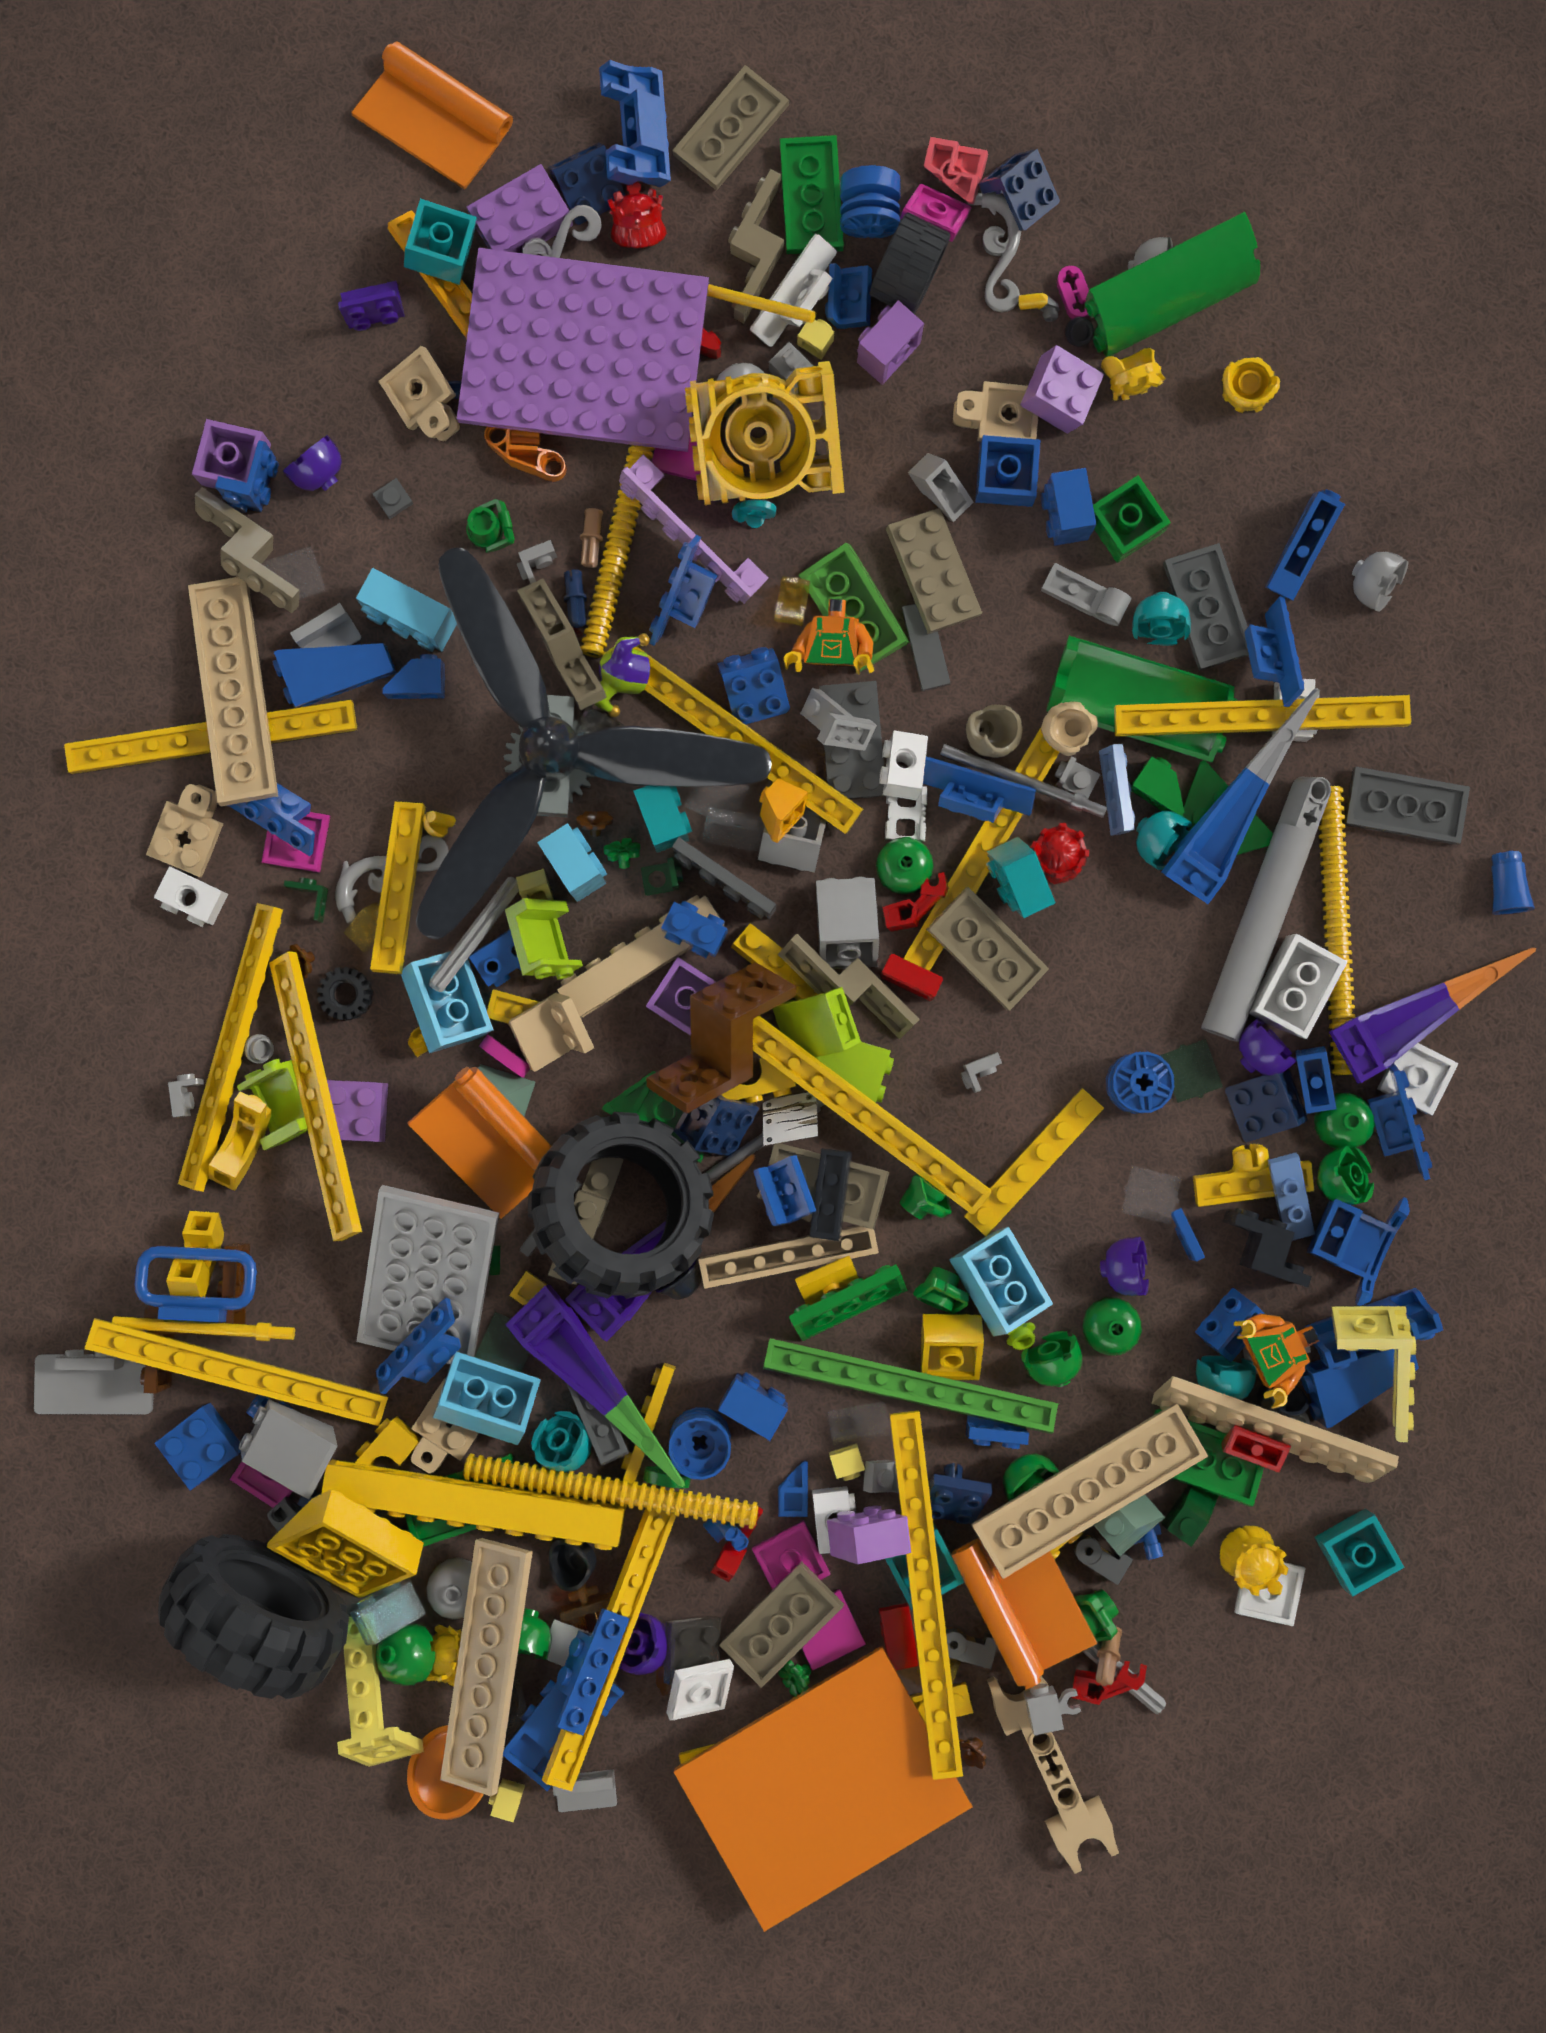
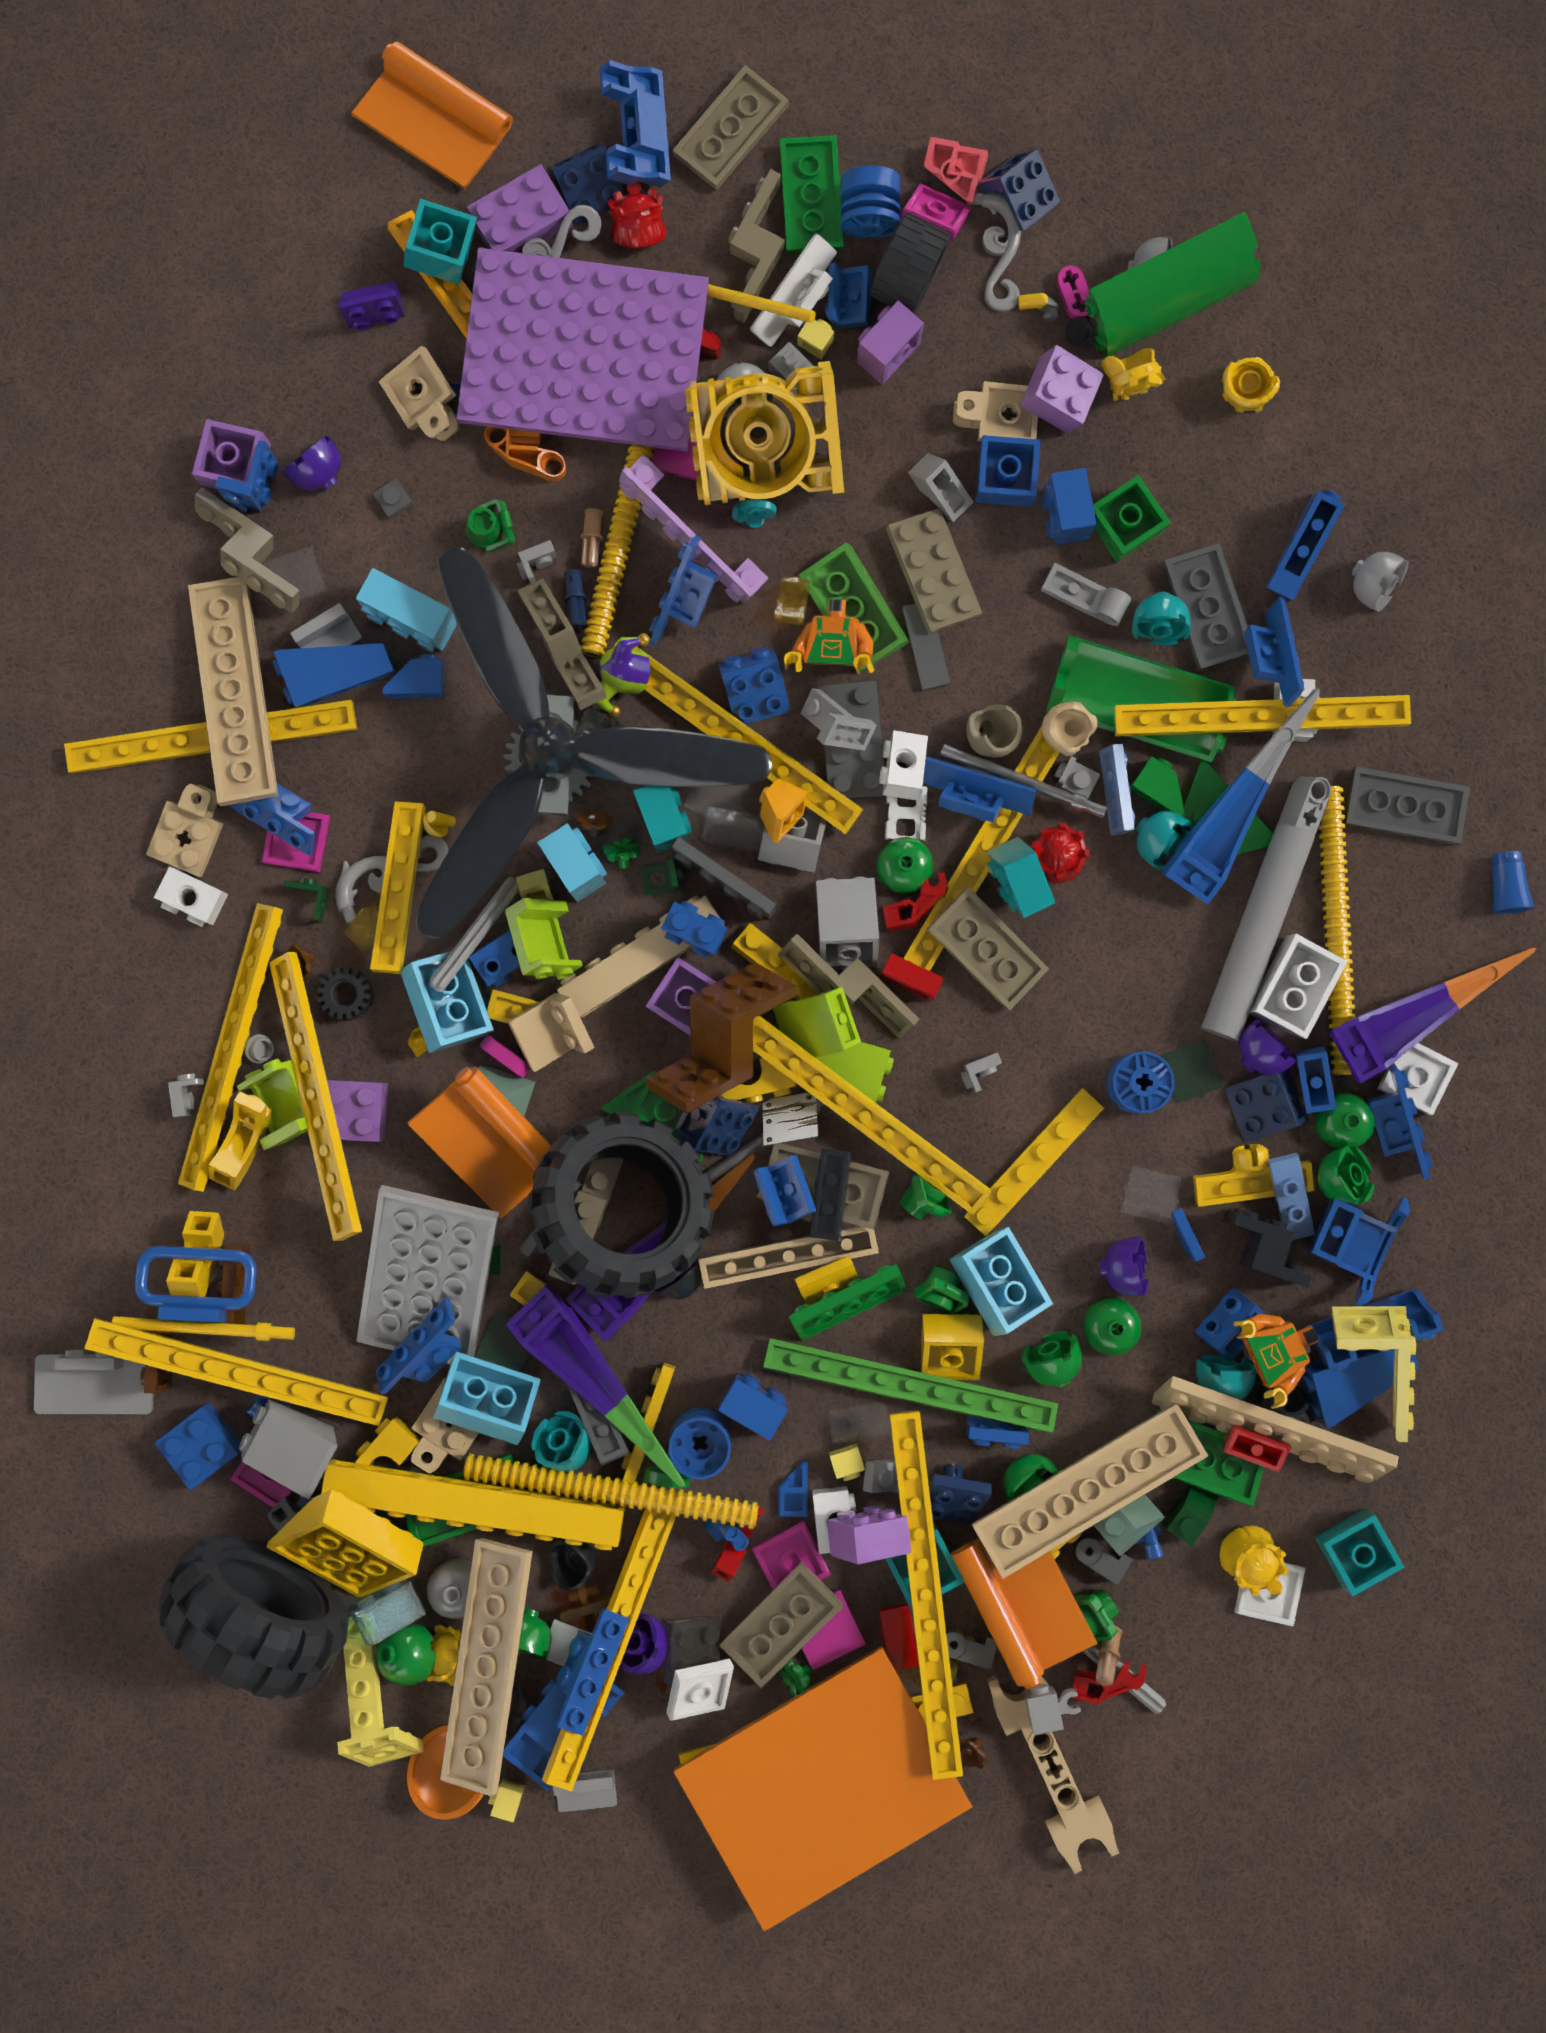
lime plate [1006,1322,1035,1350] -> none

